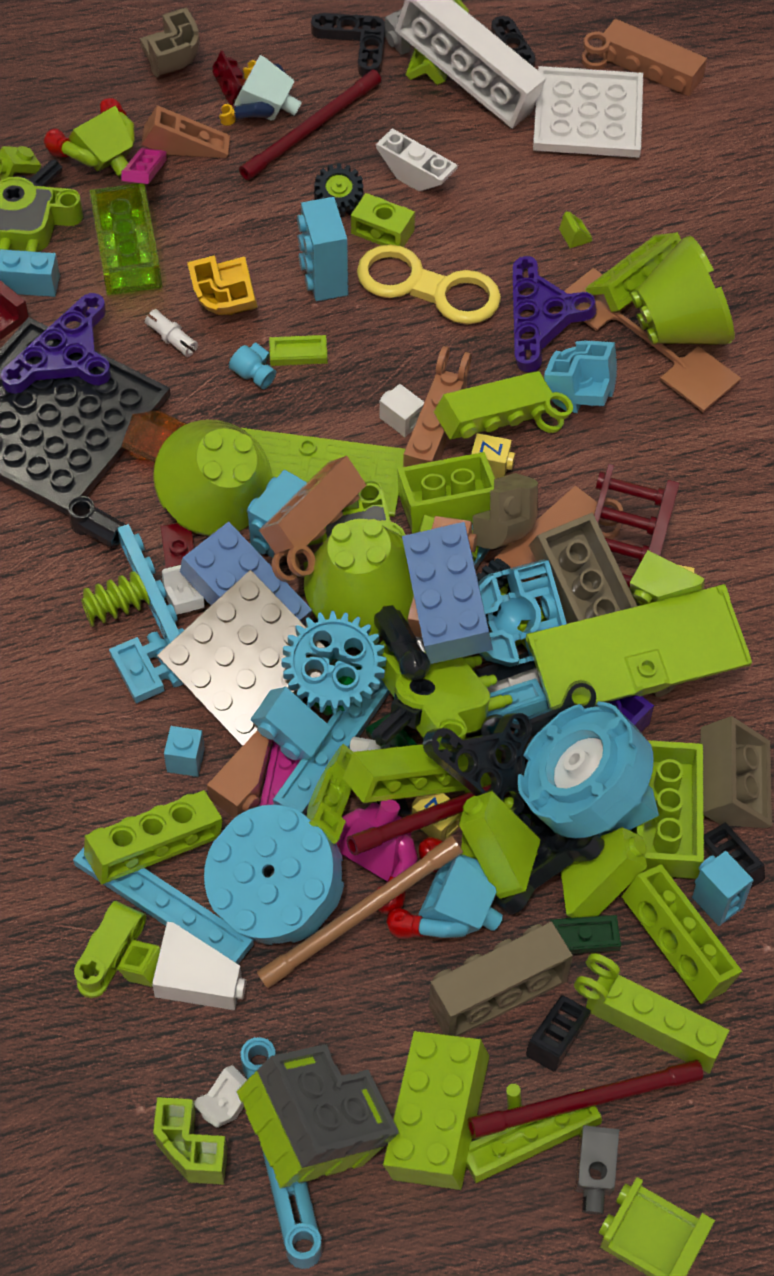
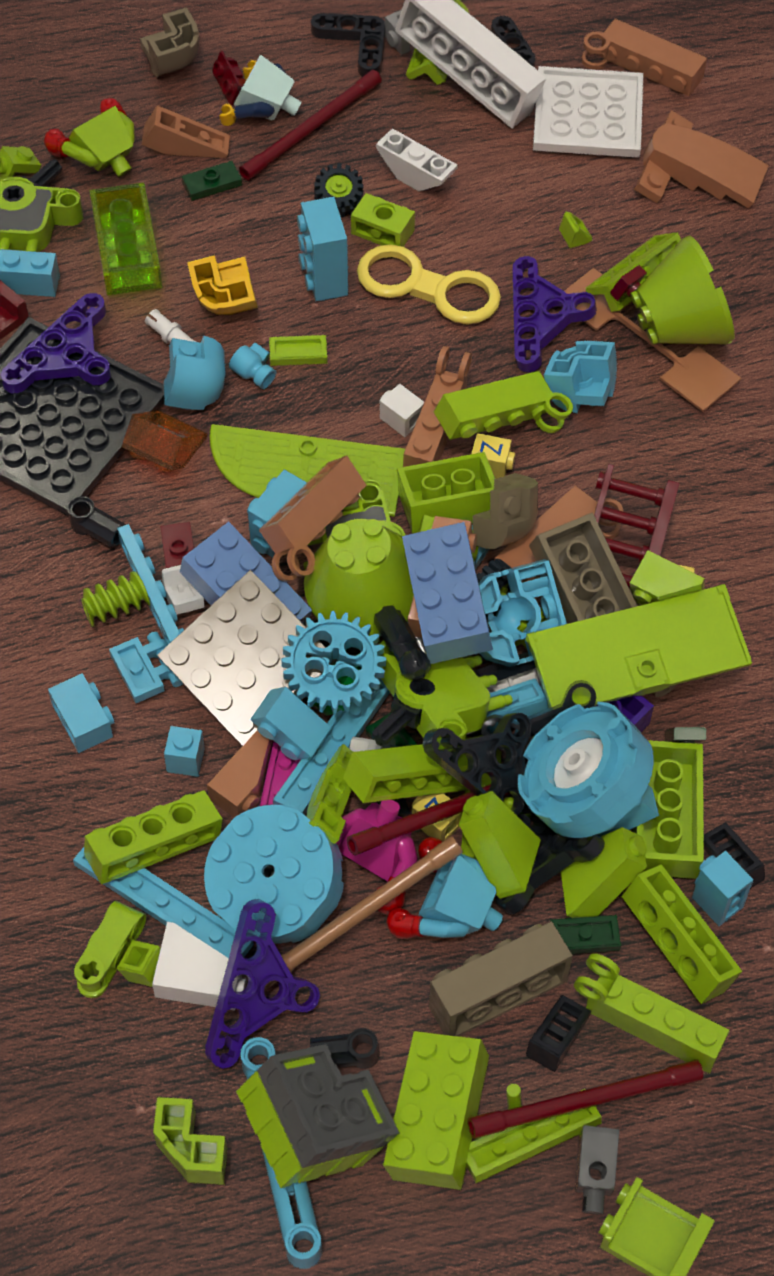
dark pink tile [121,148,167,184] -> none
lime cone [153,420,272,536] -> none
white bracket [194,1065,247,1127] -> none
dark tan slope [700,716,772,828] -> none
none -> medium azure brick [48,673,115,753]
none -> medium azure brick [164,336,226,410]
none -> dark green plate [181,161,242,201]
none -> dark purple beam [205,899,320,1068]
none -> black piece [310,1028,380,1069]
none -> dark red plate [610,265,647,301]
none -> nougat slope [634,110,769,209]
none -> plate [665,727,707,743]

